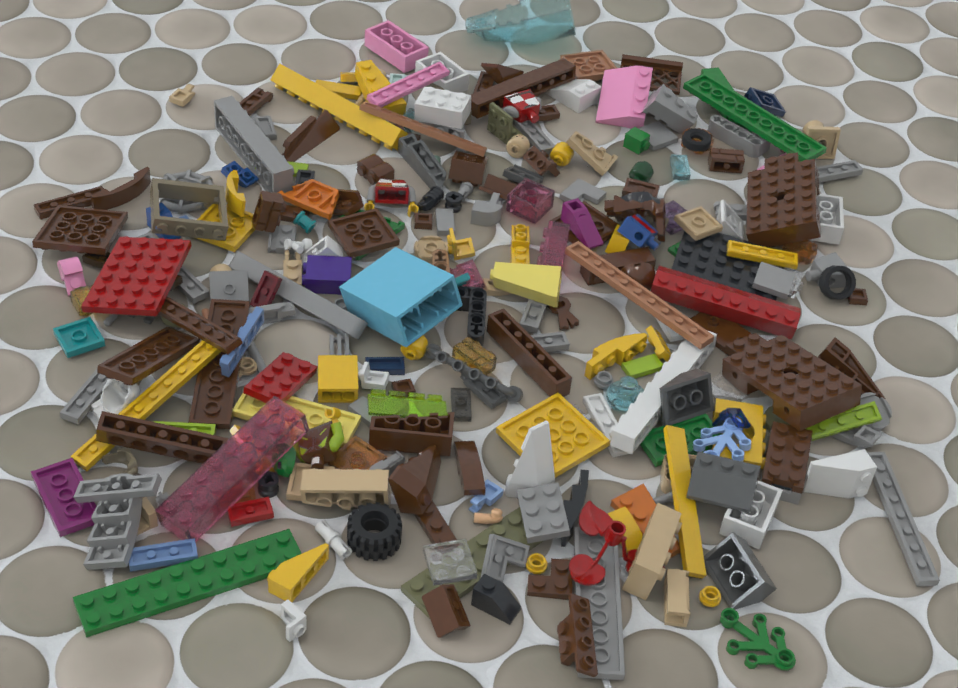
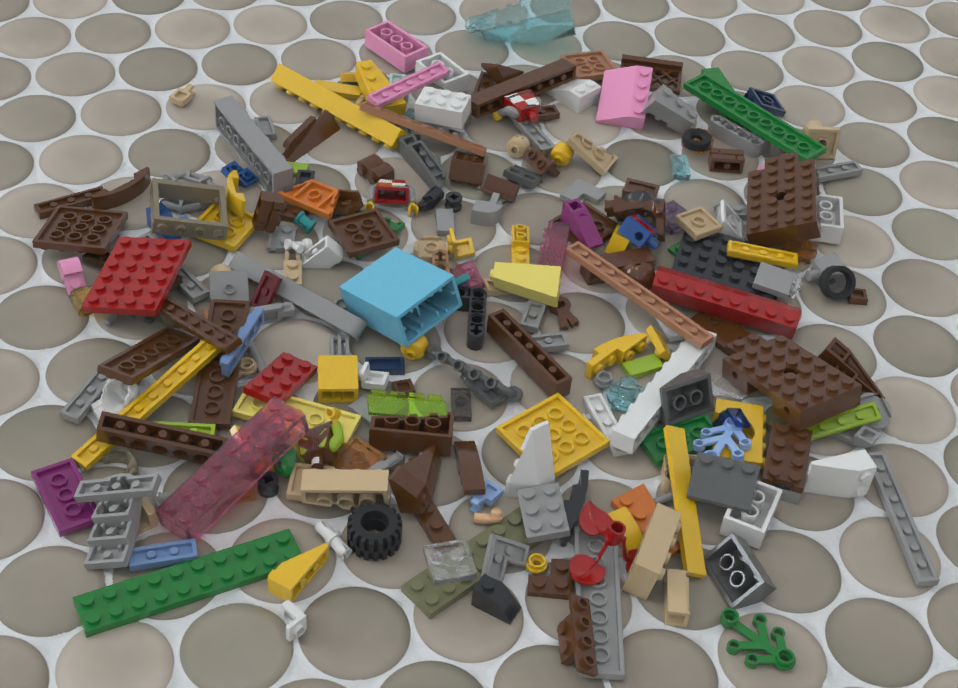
teal plate [53,317,106,358] -> none
red plate [226,497,274,527] -> none
reddish brown plate [239,88,273,116] -> none
dark purple brick [302,255,352,295] -> none
reddish brown tile [414,213,432,230] -> none
reddish brown panel [422,584,471,638] -> none
clear yellow brick [452,337,497,376] -> none
light grey pin [458,182,473,202] -> none
olive bracket [487,102,523,145] -> none
clear pink brick [506,178,555,224] -> none
green brick [623,127,650,155] -> none
dark green head [629,161,654,183] -> none
light grey tile [638,121,679,151] -> none
yellow plate [699,586,721,607] -> none

